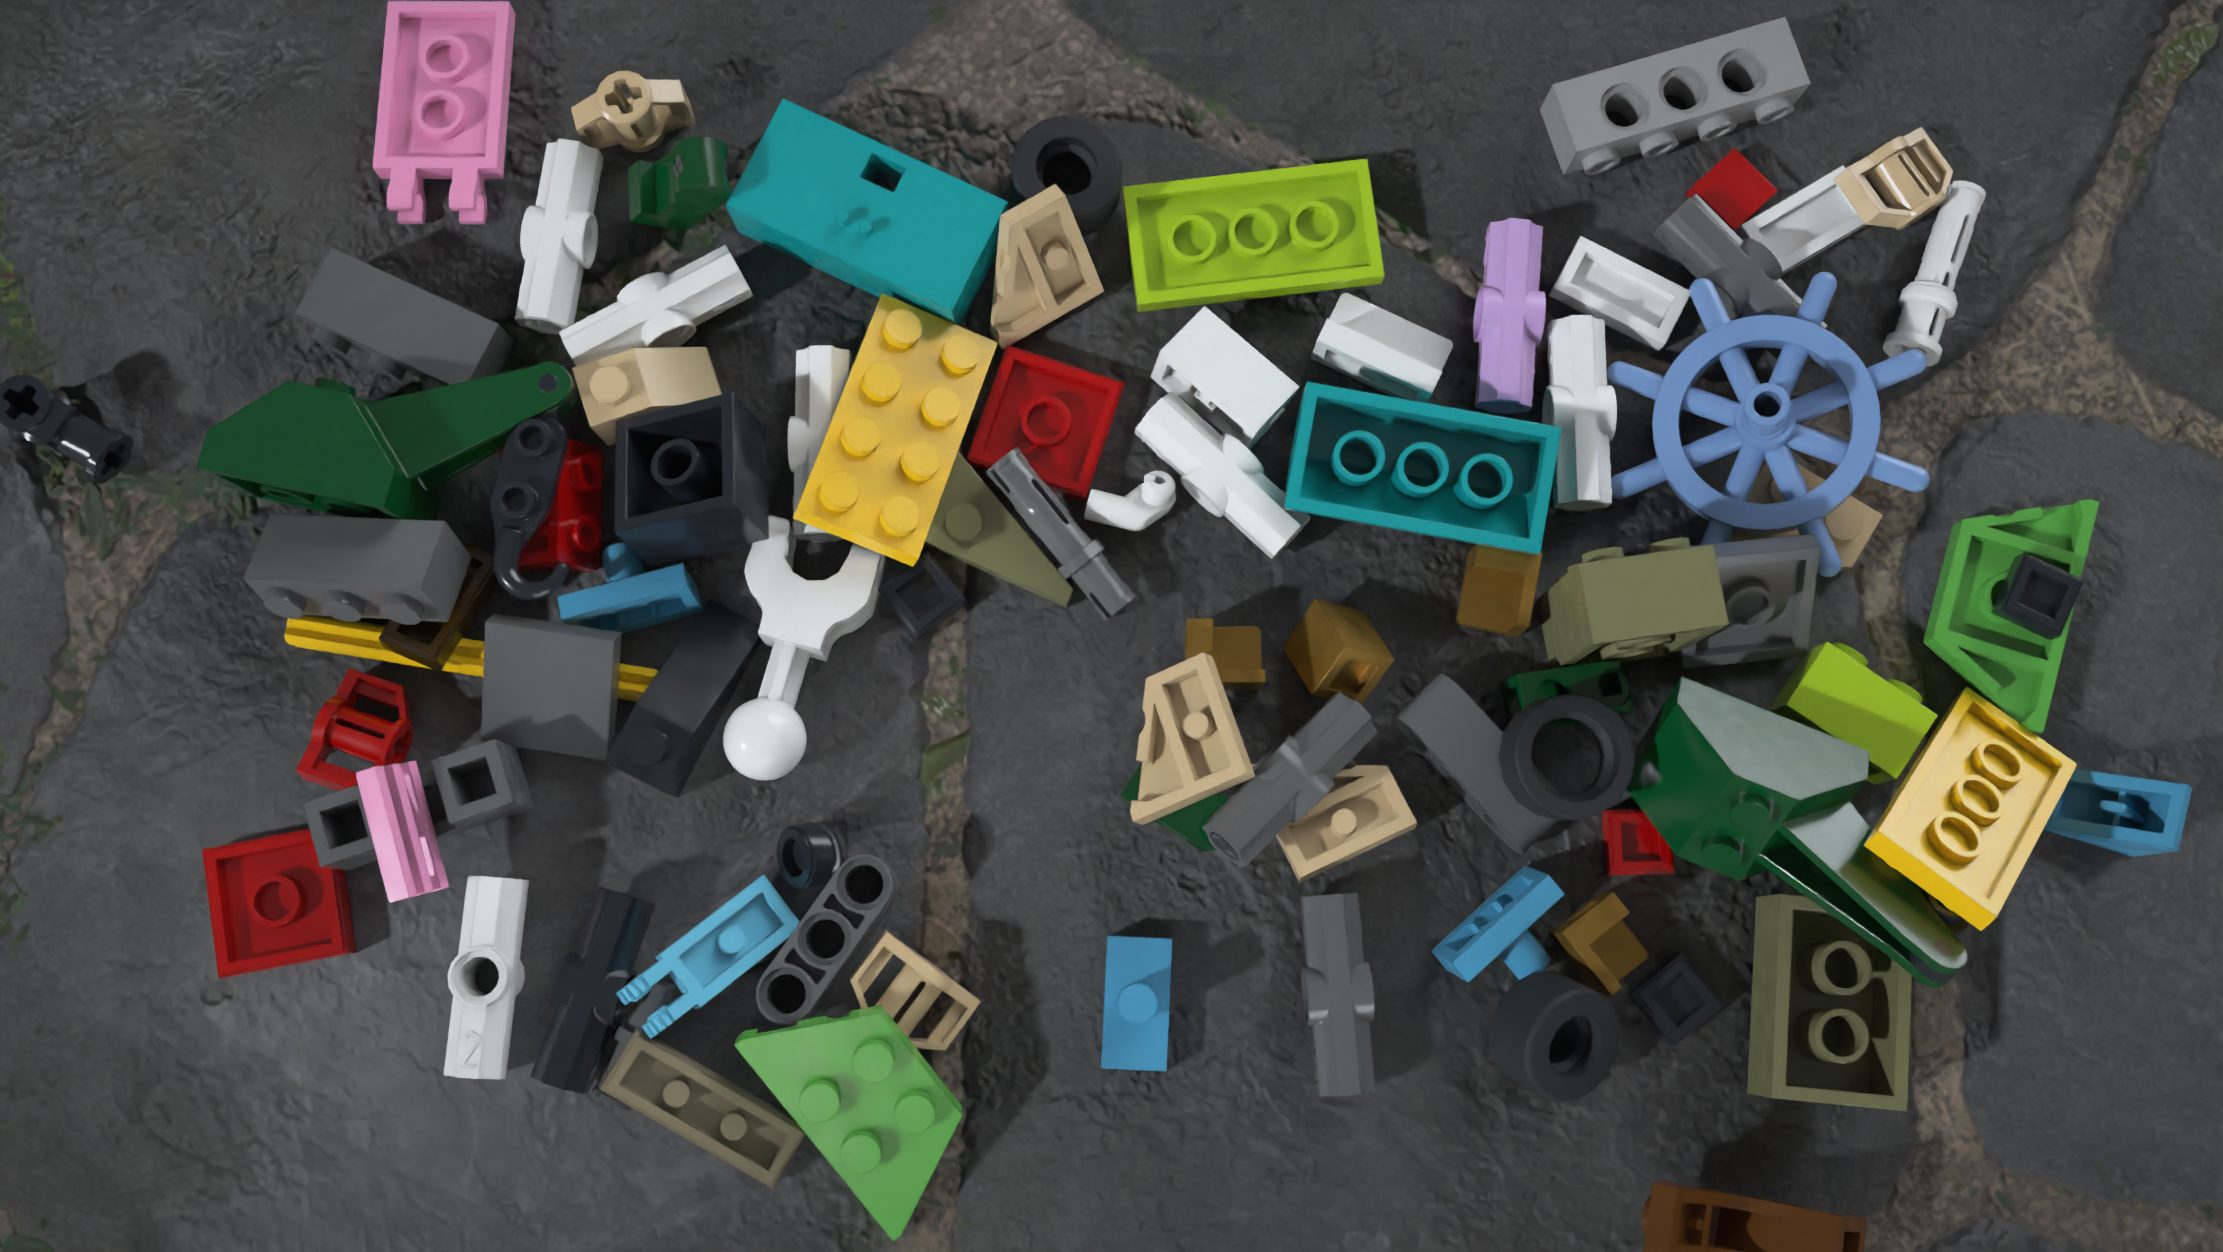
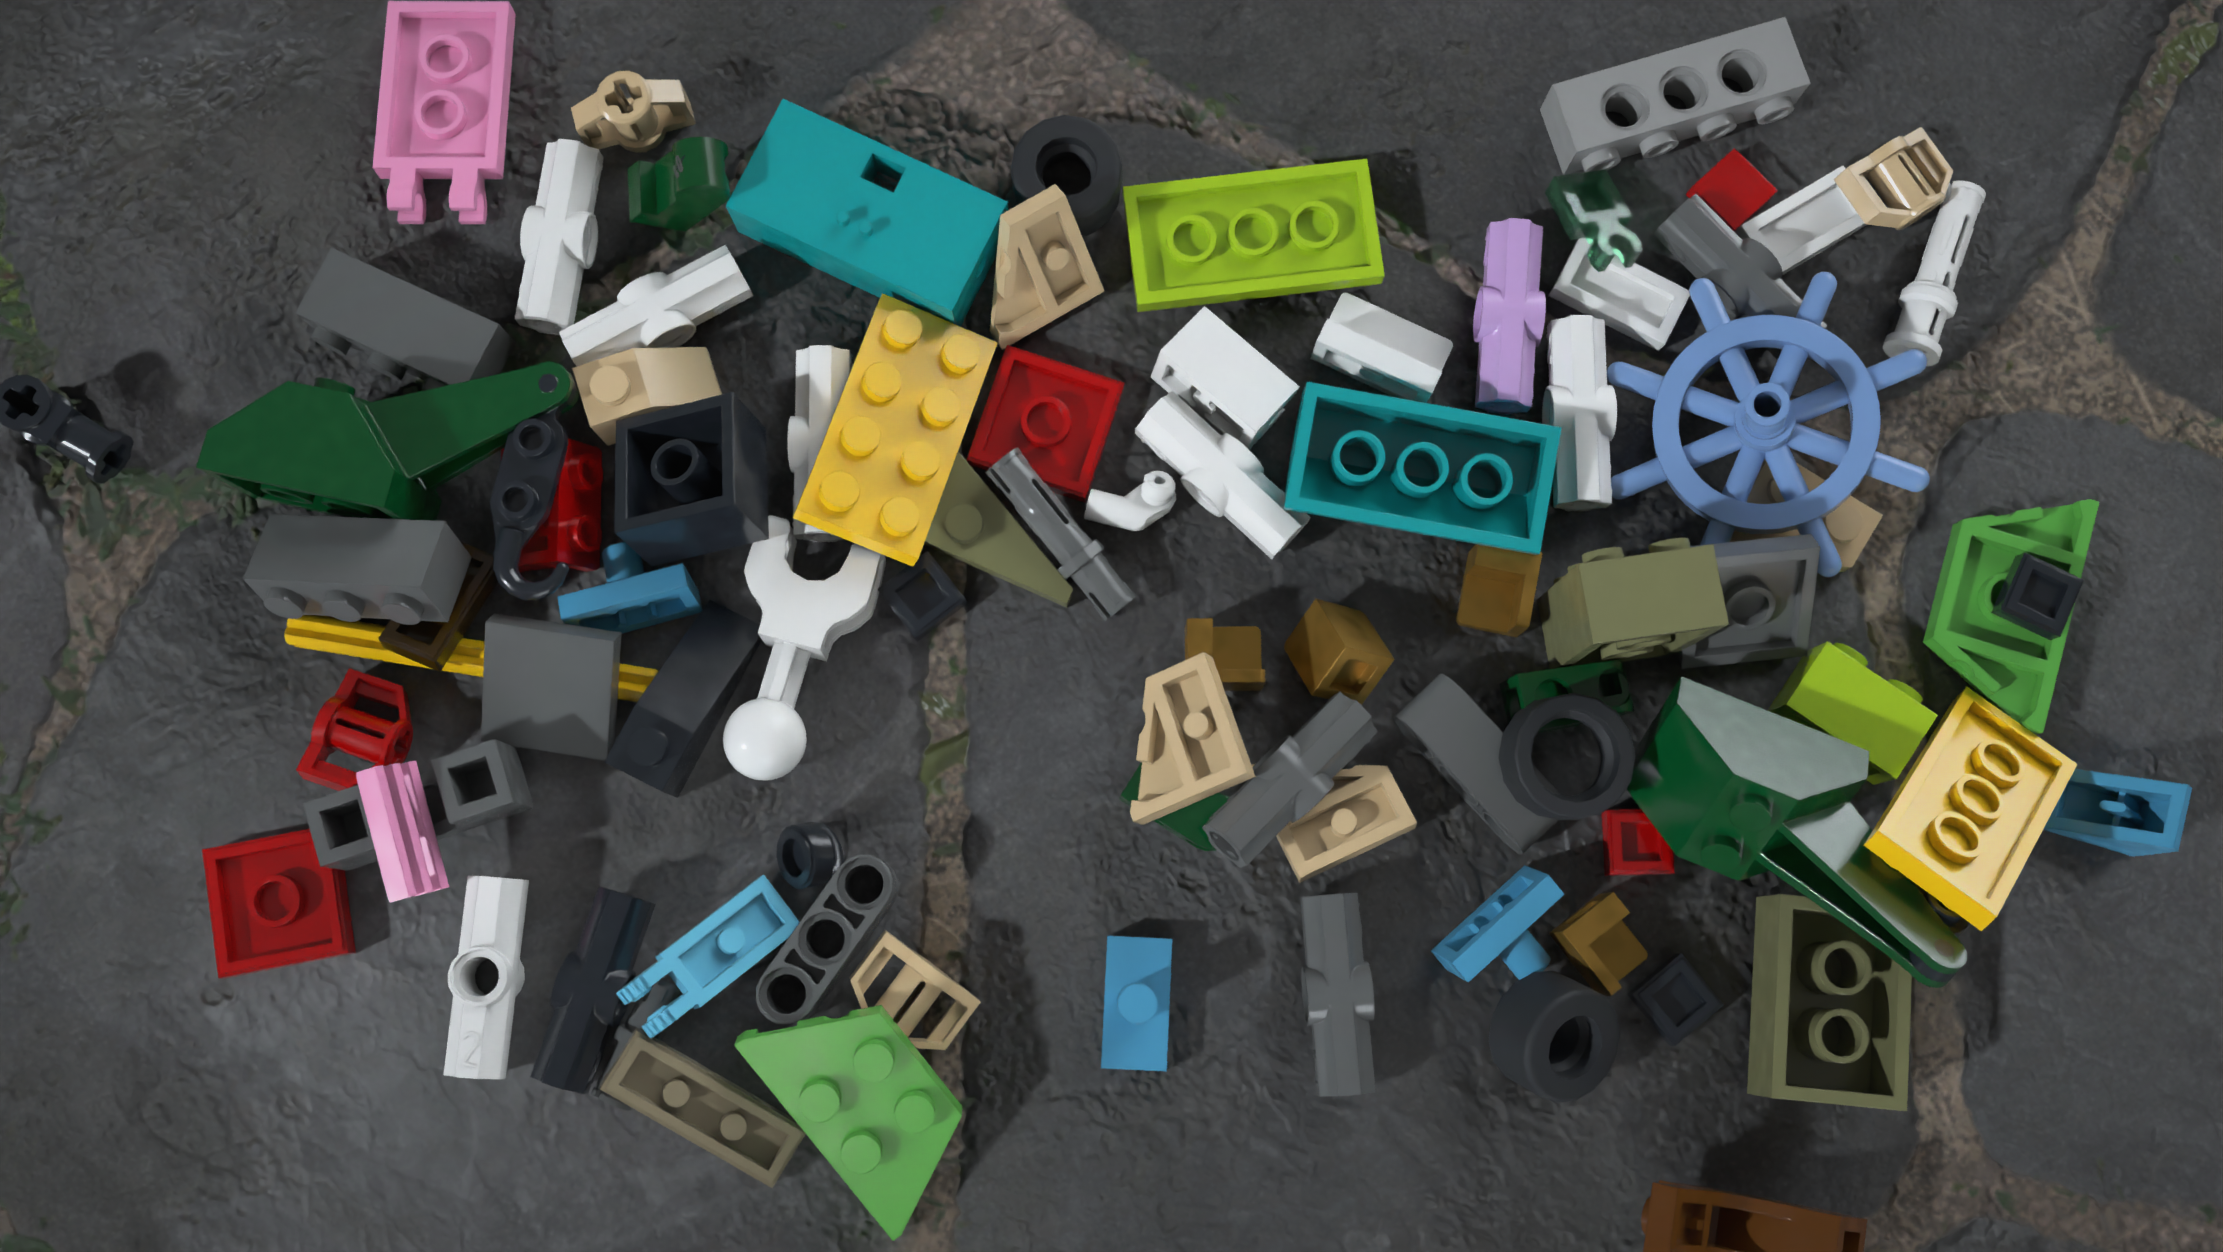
none -> clear green plate [1545,169,1642,272]

